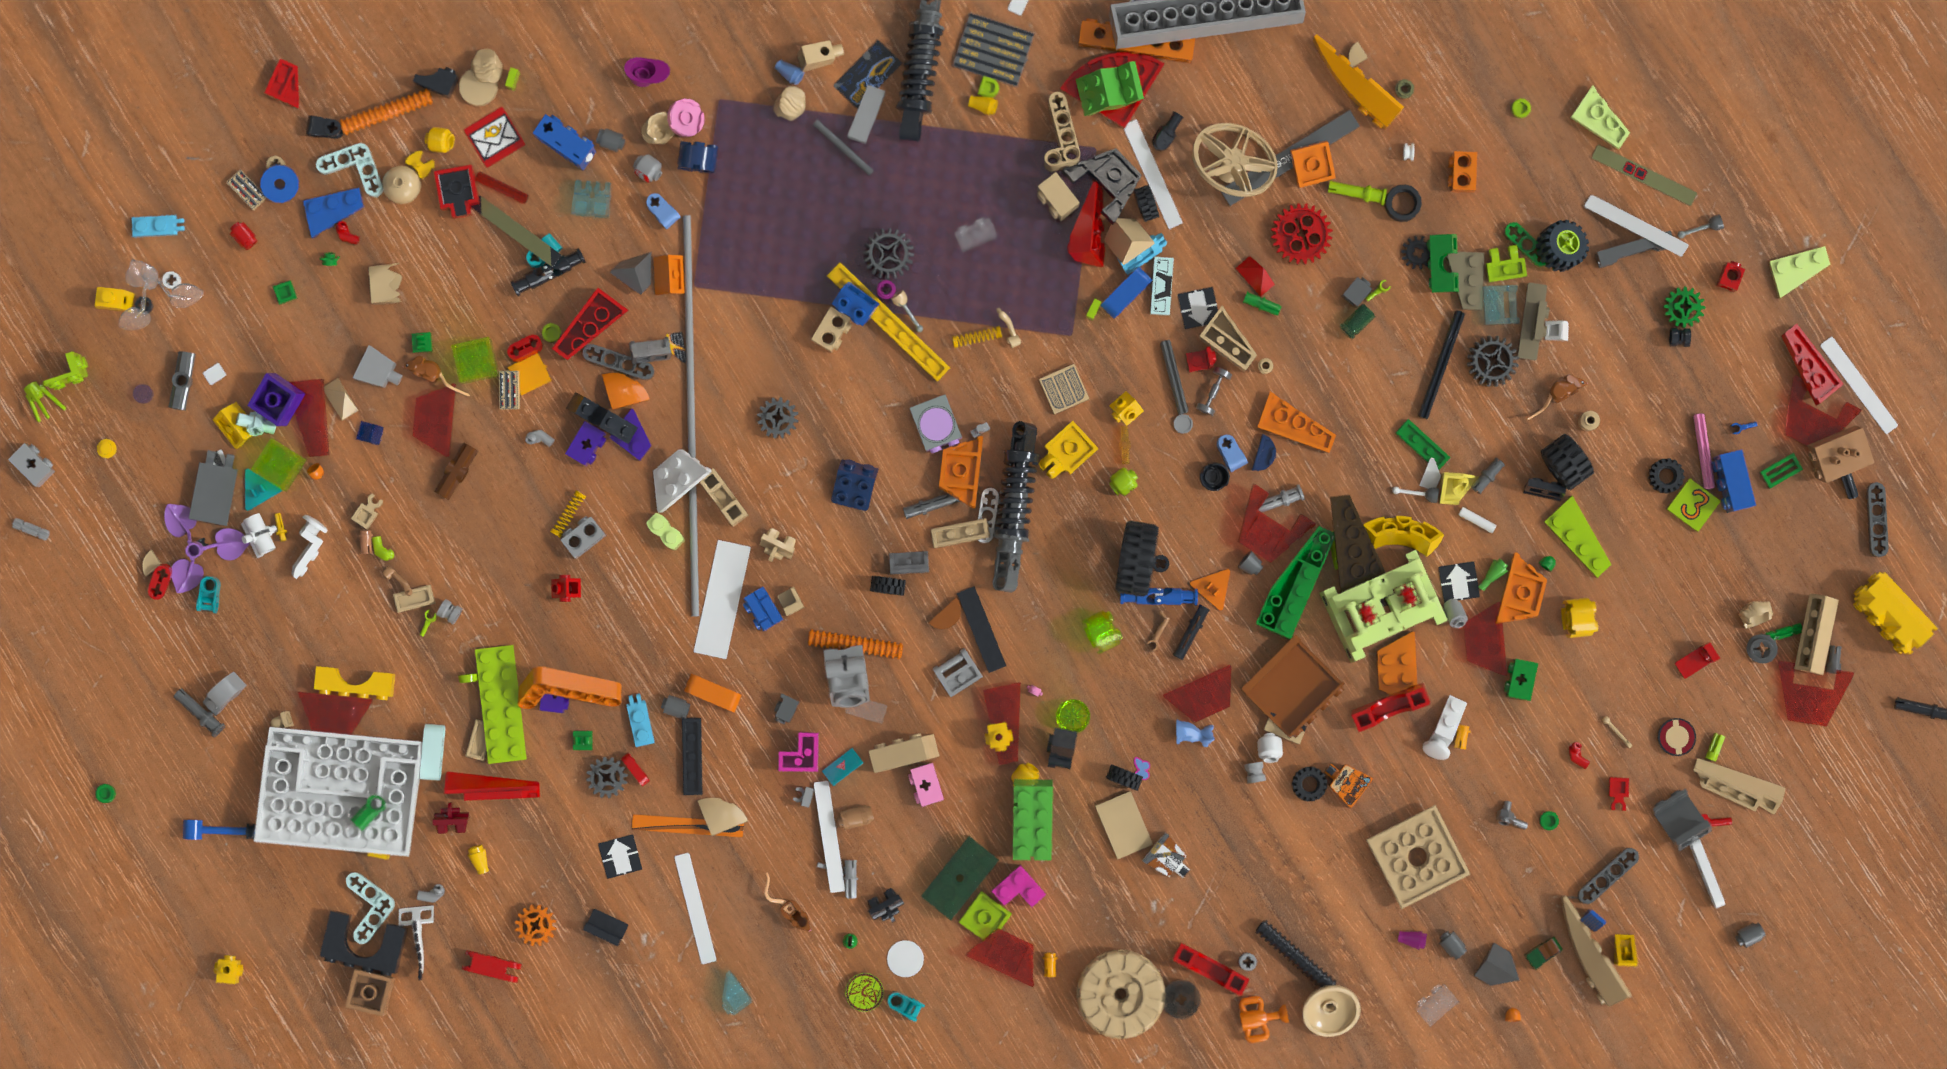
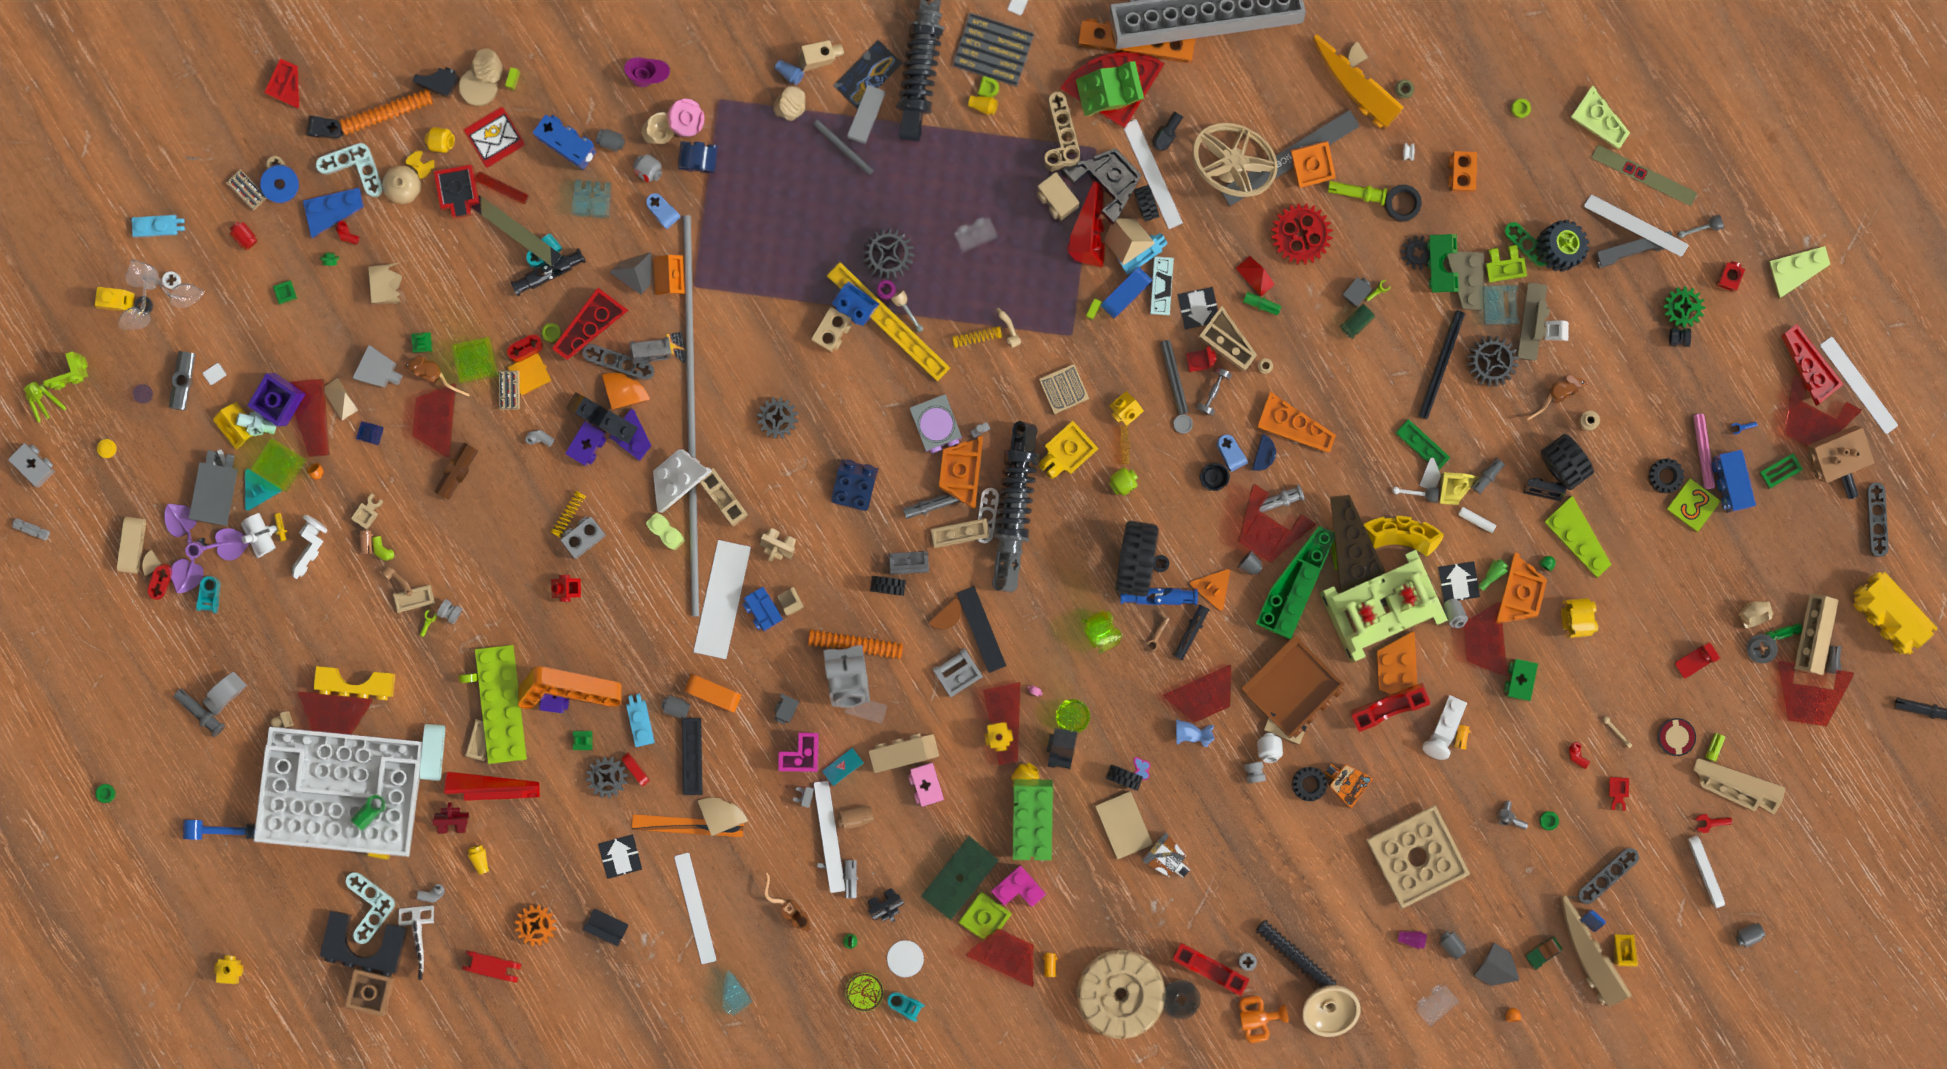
dark grey panel [1653,788,1712,851] -> none
none -> tan beam [117,516,146,574]

